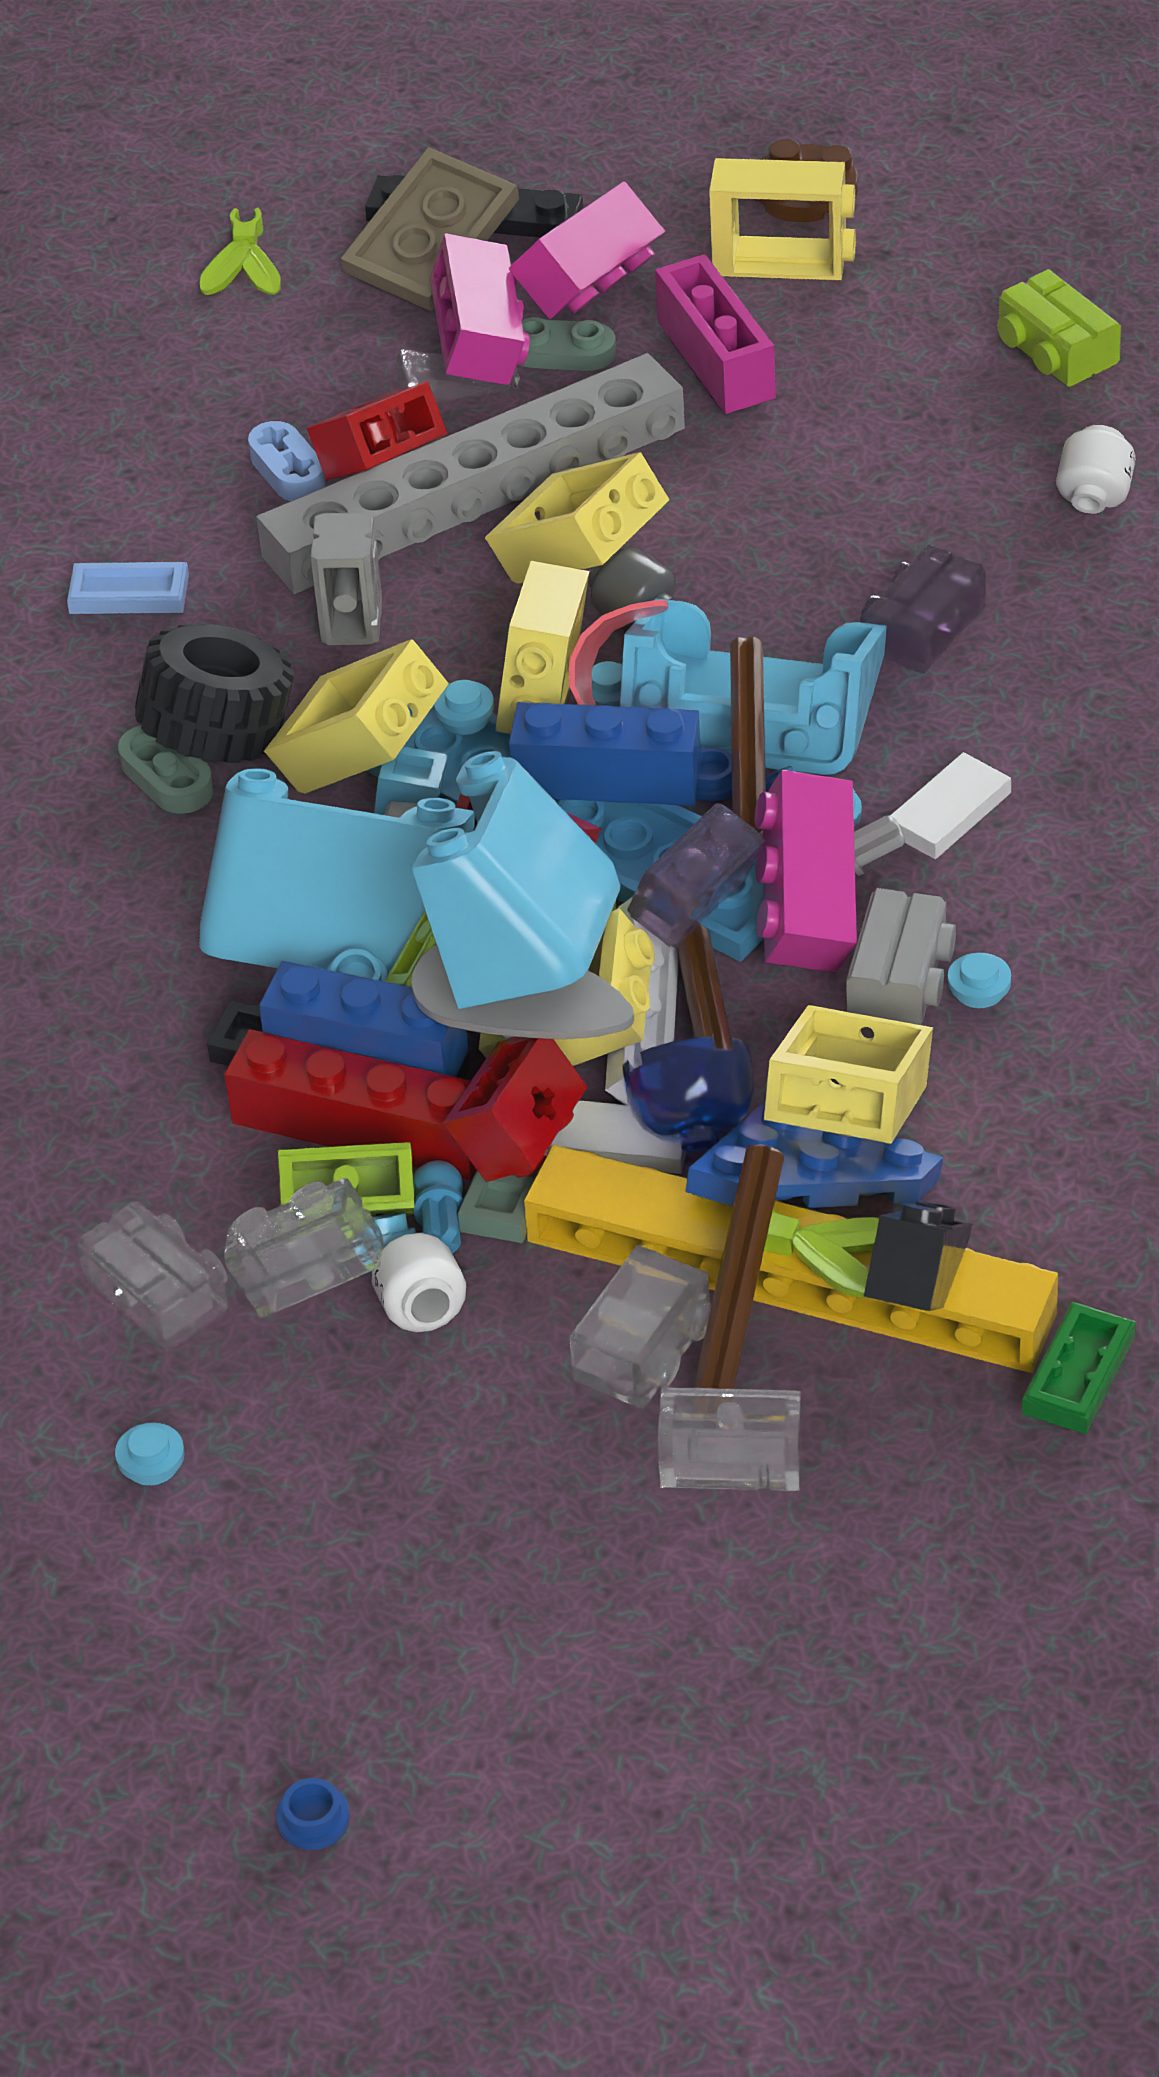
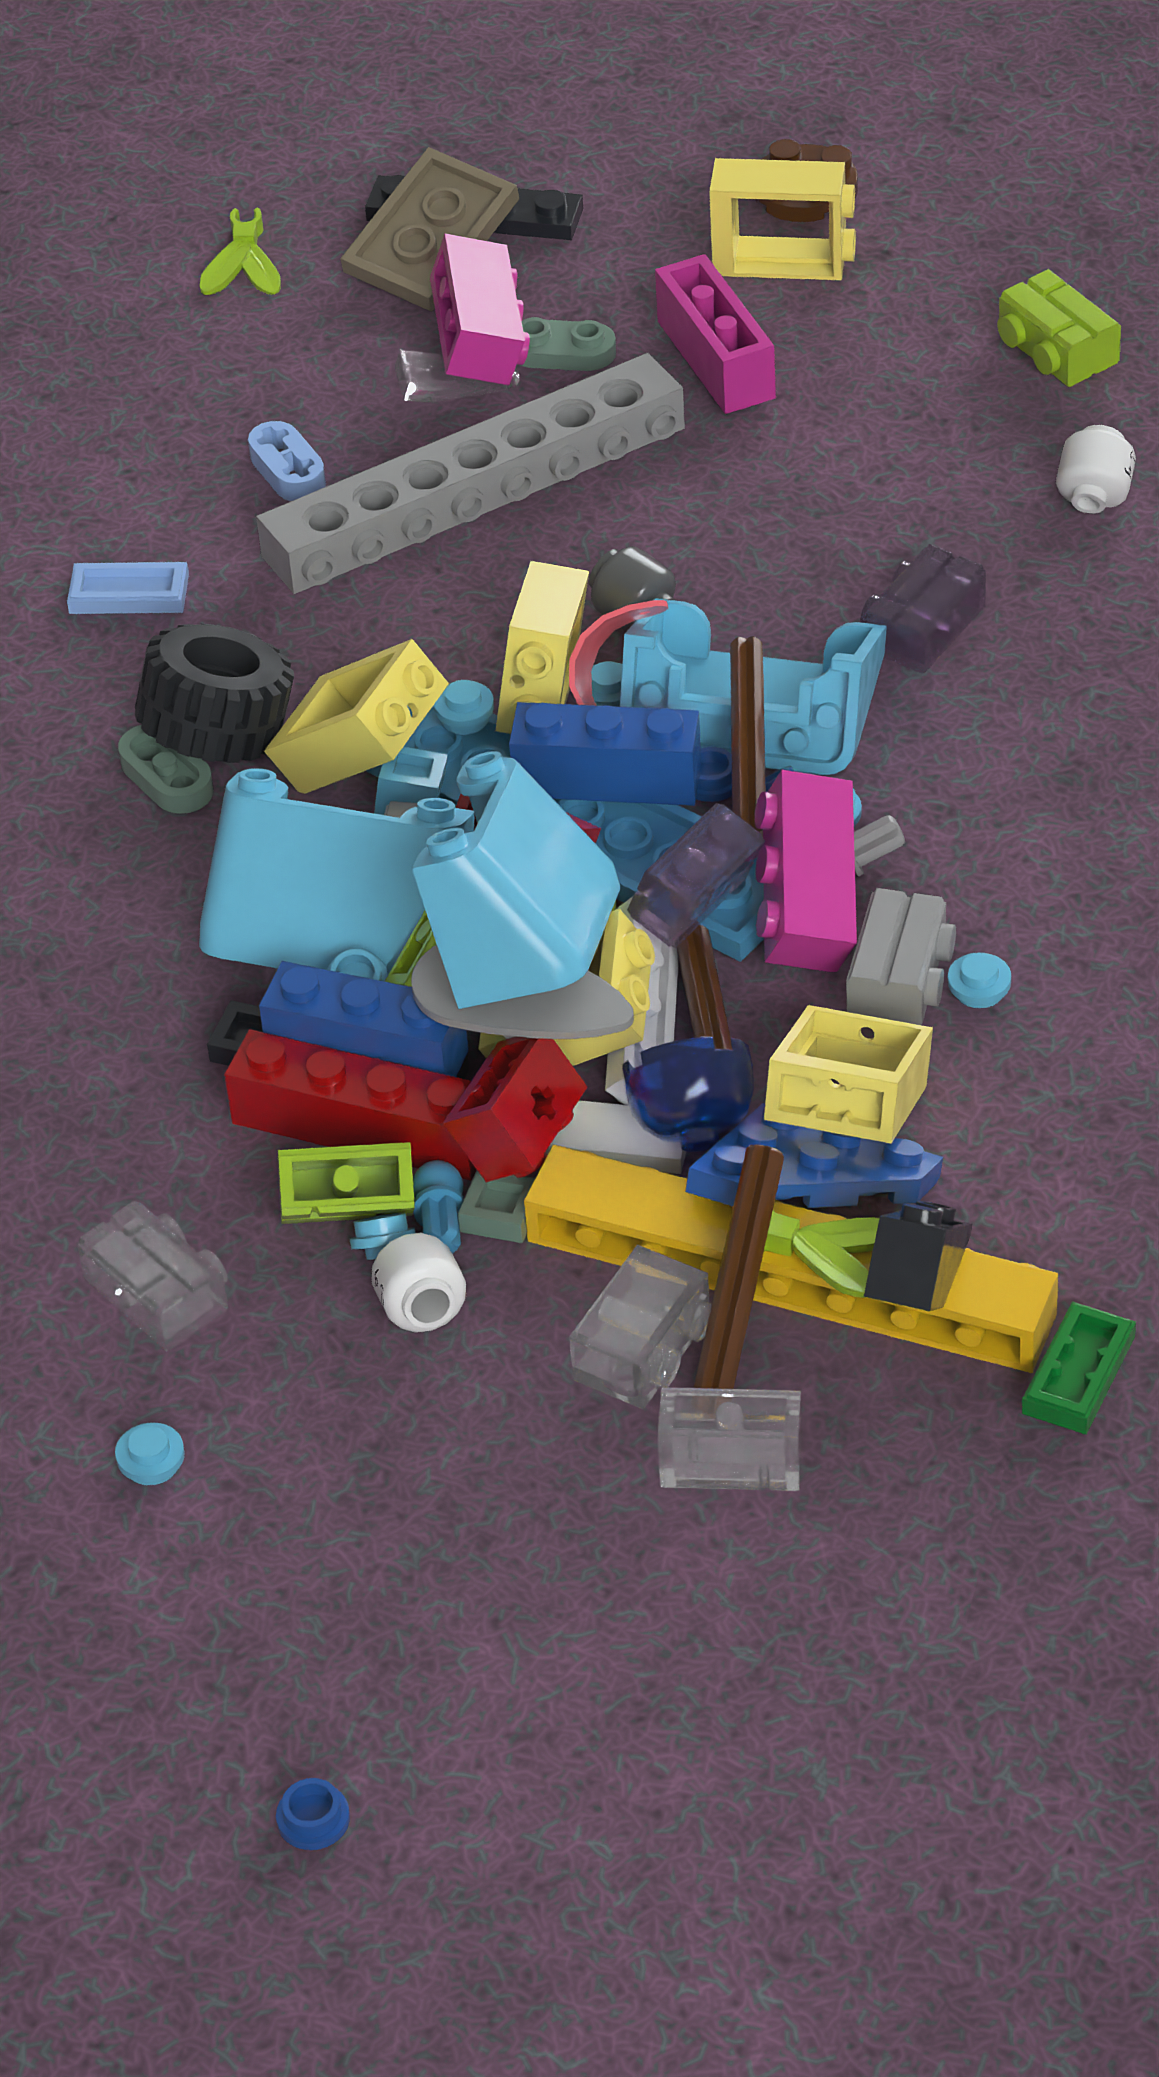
clear brick [224,1178,383,1318] -> none
red brick [307,381,448,481] -> none
light grey brick [311,513,383,645] -> none
light yellow window [485,452,669,584] -> none
brick [508,181,665,320] -> none
white tile [890,752,1011,860] -> none

